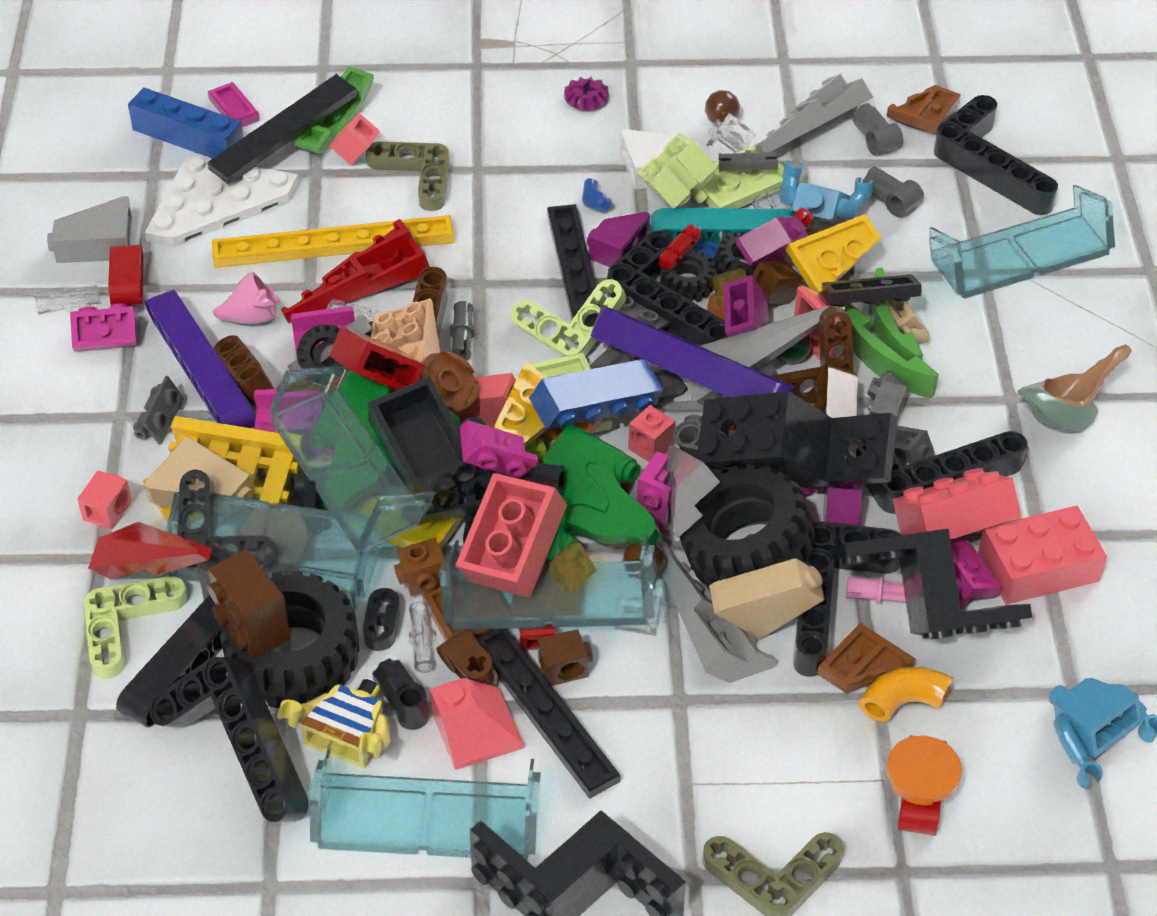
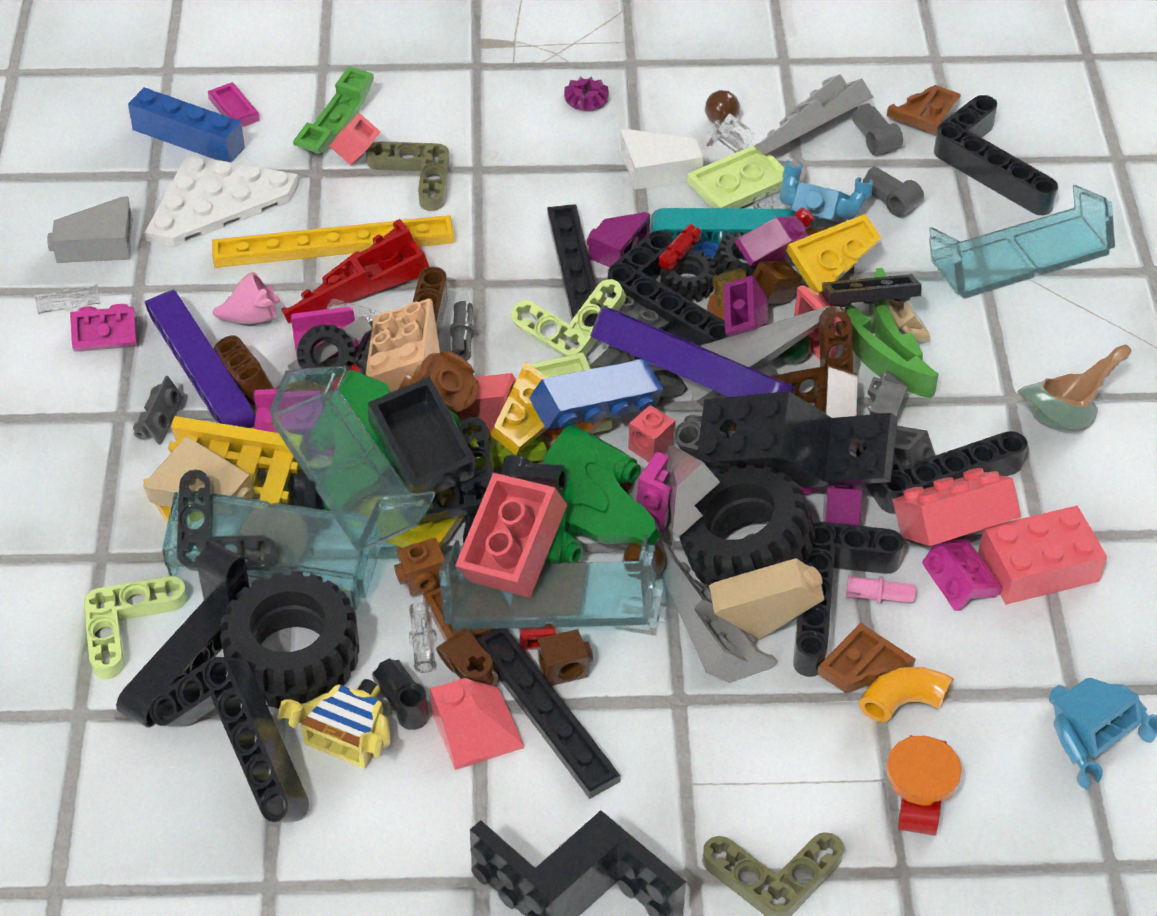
coral brick [77,470,132,530] -> none
red wedge [88,522,212,580] -> none
red beam [108,245,144,306] -> none
black tile [207,74,357,185] -> none
reddish brown brick [207,549,291,660] -> none
clear light blue piece [309,747,541,860] -> none
red brick [329,326,425,390] -> none
black beam [363,588,400,651] -> none
dark pink bracket [460,420,538,478] -> none
clear yellow tile [549,542,597,592] -> none
blue arm [582,178,612,213] -> none
yellowish green brick [637,132,717,209] -> none
dark grey pin [719,150,778,174] -> none
black bracket [829,529,1032,639] -> none

